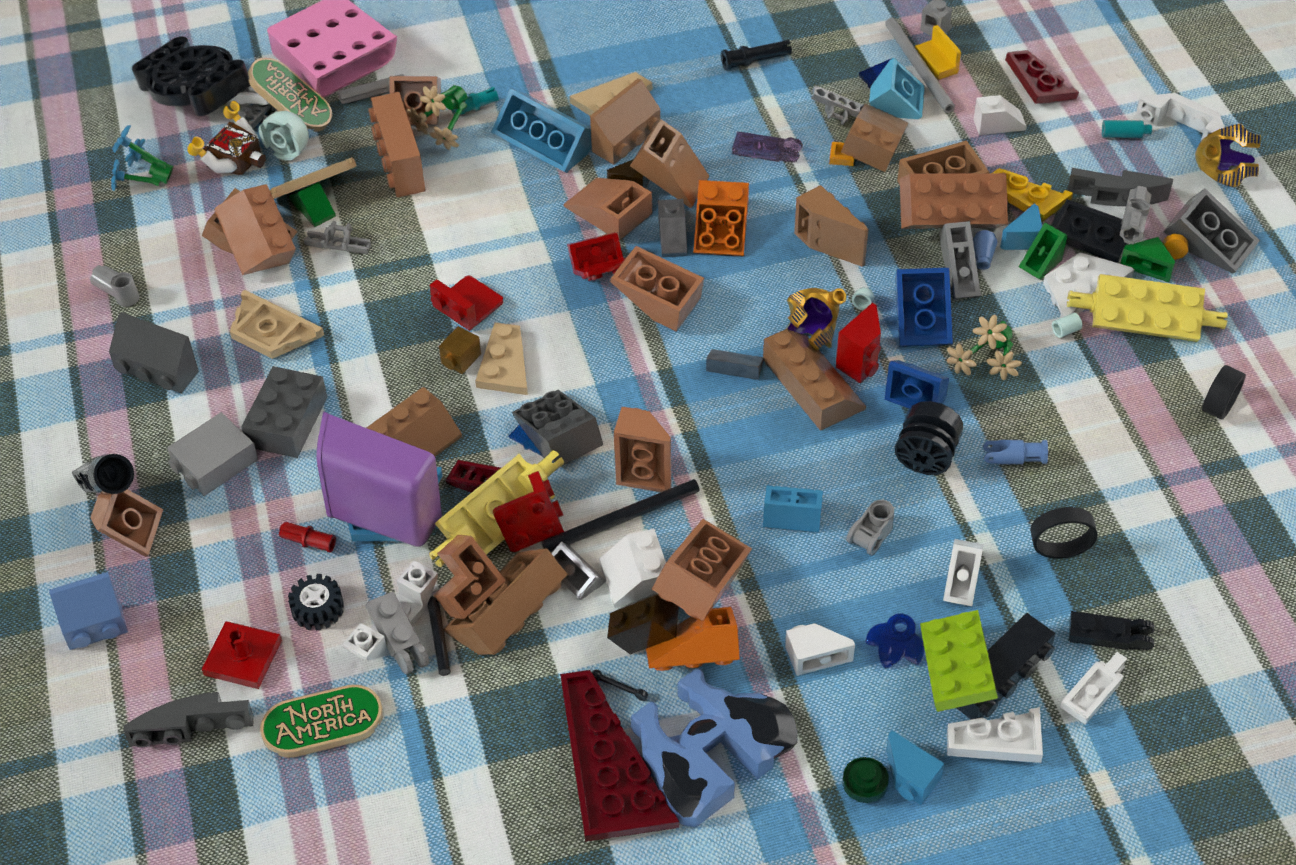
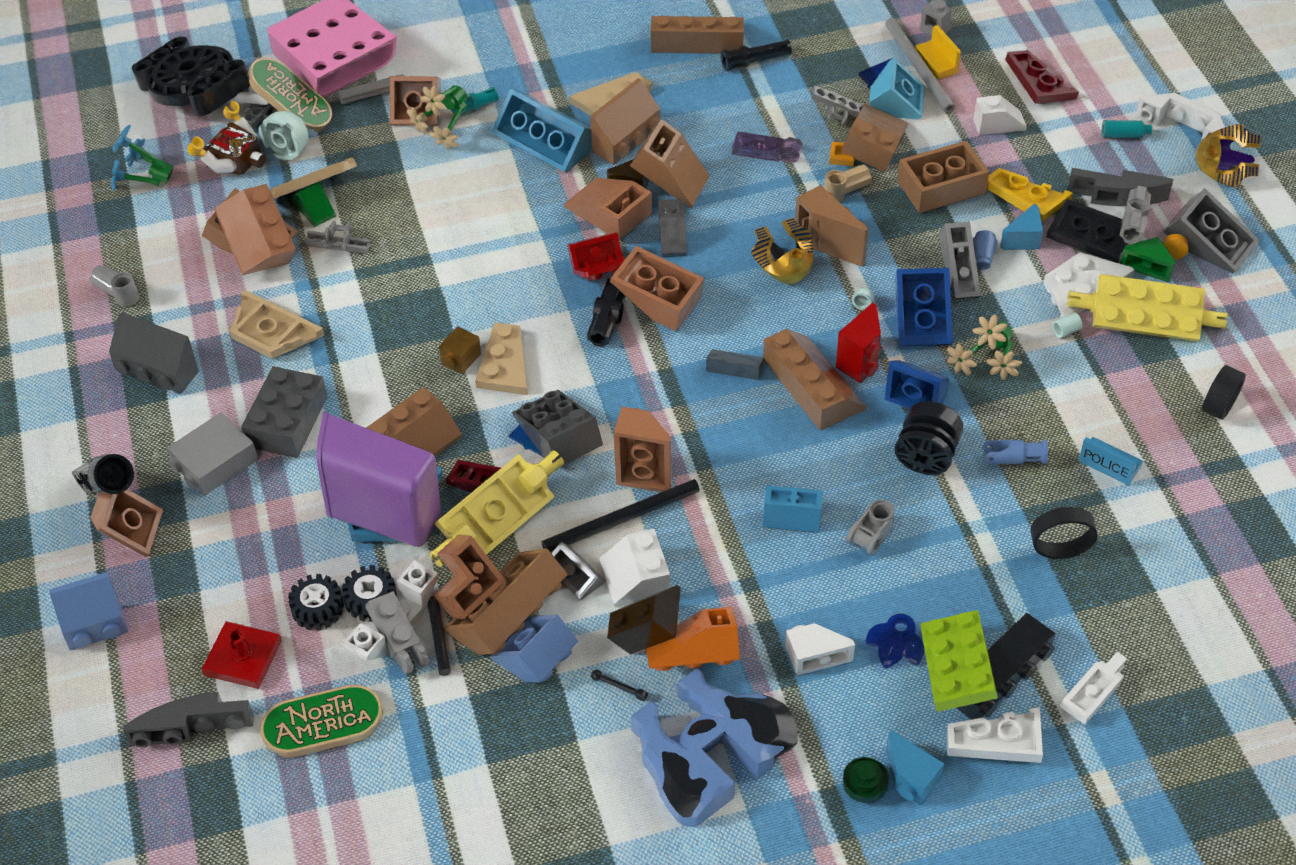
red axle [279,522,336,553] -> none
nougat brick [368,92,425,198] -> none
red bracket [430,275,503,331] -> none
red bracket [493,471,564,552] -> none
dark red wing [560,670,679,842] -> none
nougat brick [652,519,752,621] -> none
orange slope [693,180,749,256] -> none
piece [786,288,846,350] -> none
nougat brick [899,173,1008,229] -> none
white slope [943,539,983,606] -> none
green slope [1018,222,1067,280] -> none
black hinge [1068,611,1155,651] -> none
none -> black wheel [342,565,397,622]
none -> medium blue slope [490,614,578,683]
none -> black piece [587,278,626,347]
none -> medium nougat slope [651,15,744,54]
none -> pearl gold piece [751,217,814,285]
none -> tan piece [824,164,872,202]
none -> dark azure panel [1079,437,1143,486]

